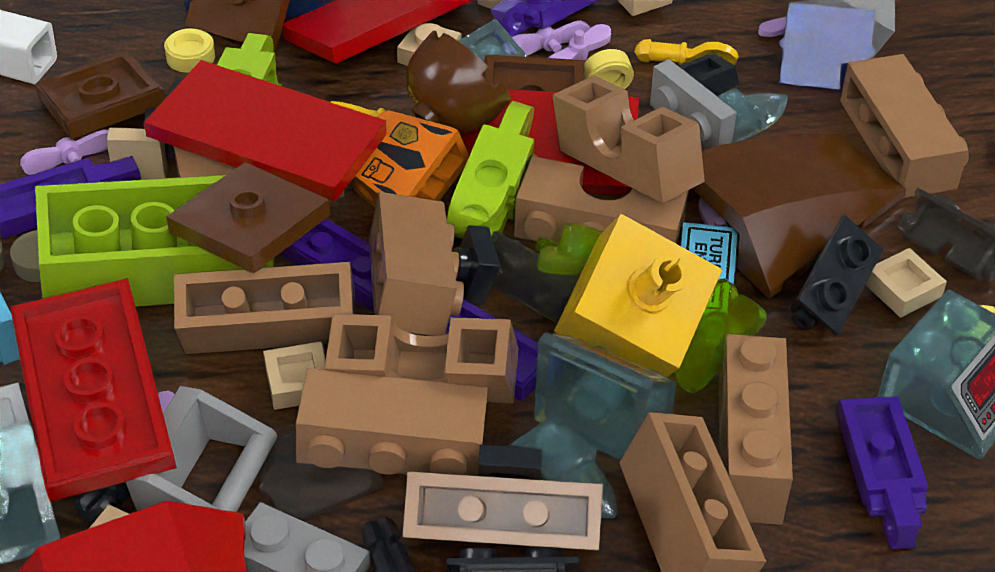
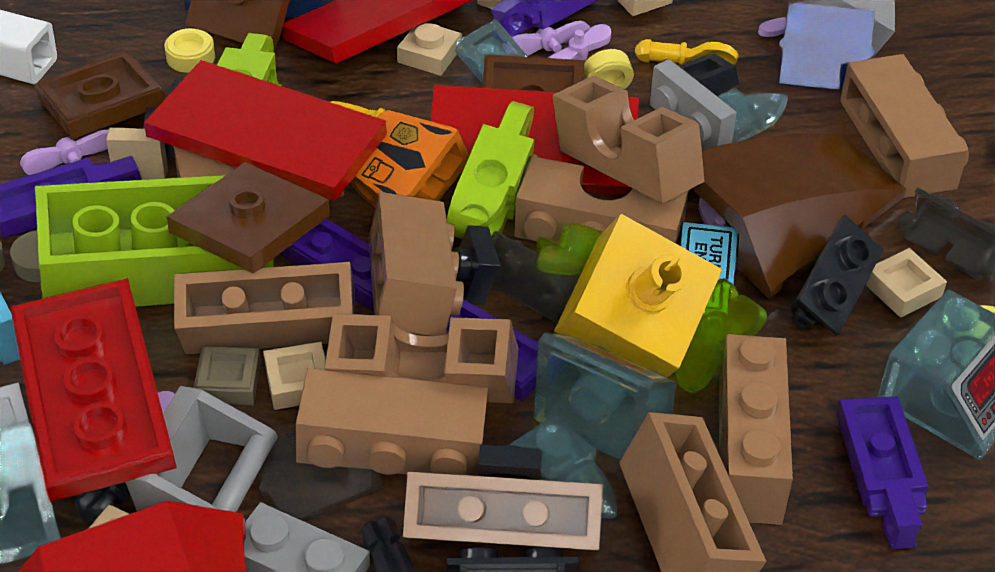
reddish brown cylinder [406,31,511,134] -> none
none -> dark tan tile [194,346,261,406]

